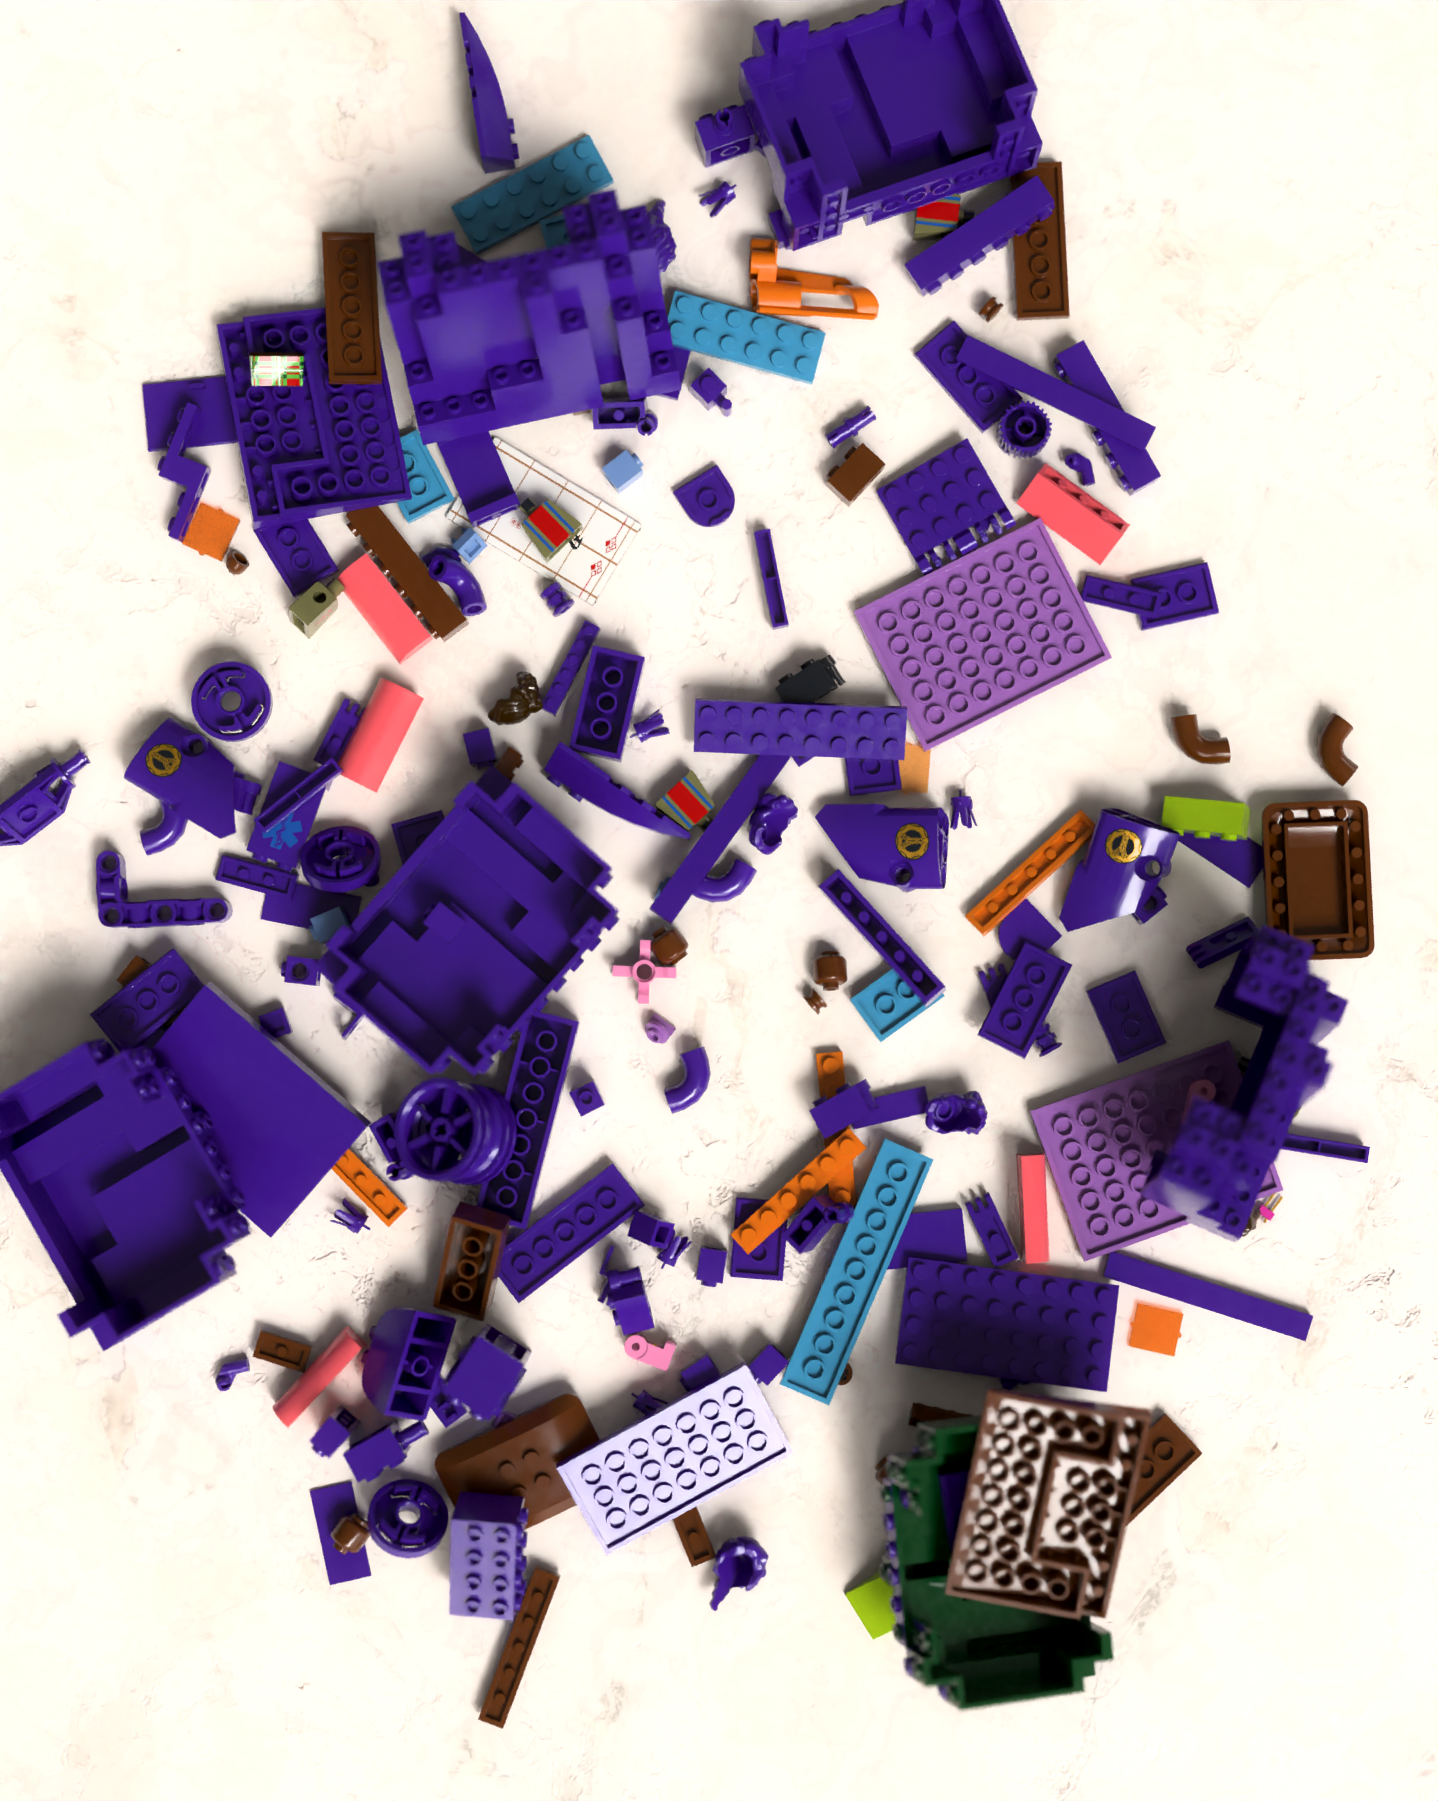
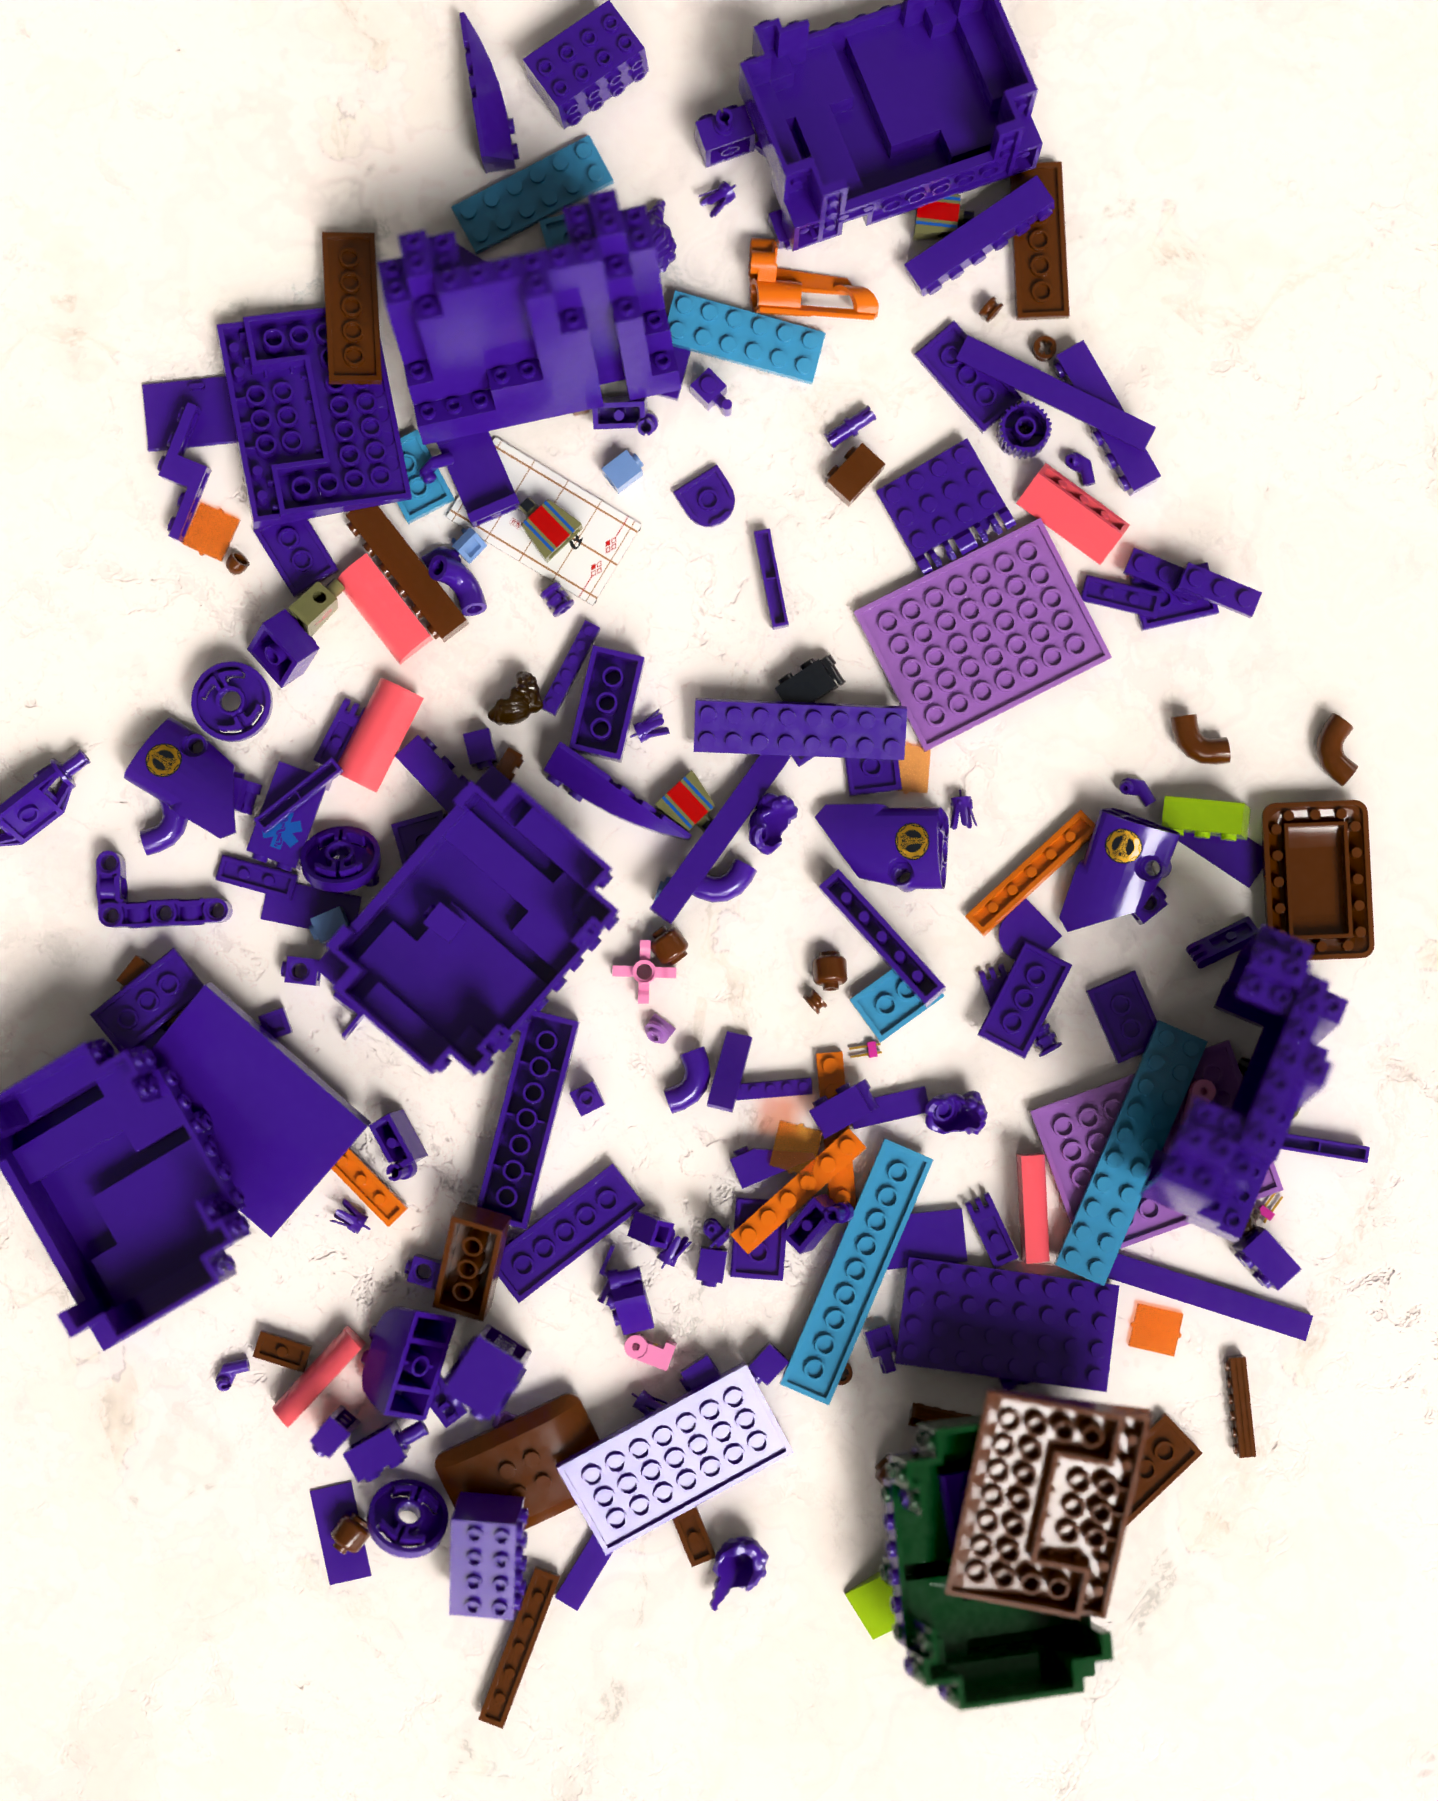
piece [248,352,304,386] -> none
dark purple wheel [394,1078,517,1185] -> none
none -> dark purple brick [247,609,320,688]
none -> dark purple brick [395,735,469,813]
none -> dark purple brick [404,1253,442,1290]
none -> dark purple arm [419,452,454,484]
none -> dark purple brick [523,0,649,129]
none -> dark purple tile [555,1533,614,1611]
none -> dark purple hinge [704,1218,731,1248]
none -> dark purple tile [707,1031,753,1113]
none -> dark purple slope [730,1146,816,1189]
none -> dark purple piece [736,1077,813,1101]
none -> clear orange piece [769,1120,823,1177]
none -> piece [849,1041,882,1058]
none -> dark purple plate [863,1324,897,1374]
none -> reddish brown bush [1032,336,1057,362]
none -> dark azure plate [1054,1020,1208,1286]
none -> dark purple arm [1119,778,1156,807]
none -> dark purple bracket [1123,548,1262,618]
none -> reddish brown piece [1224,1355,1256,1458]
none -> dark purple brick [1232,1226,1302,1291]

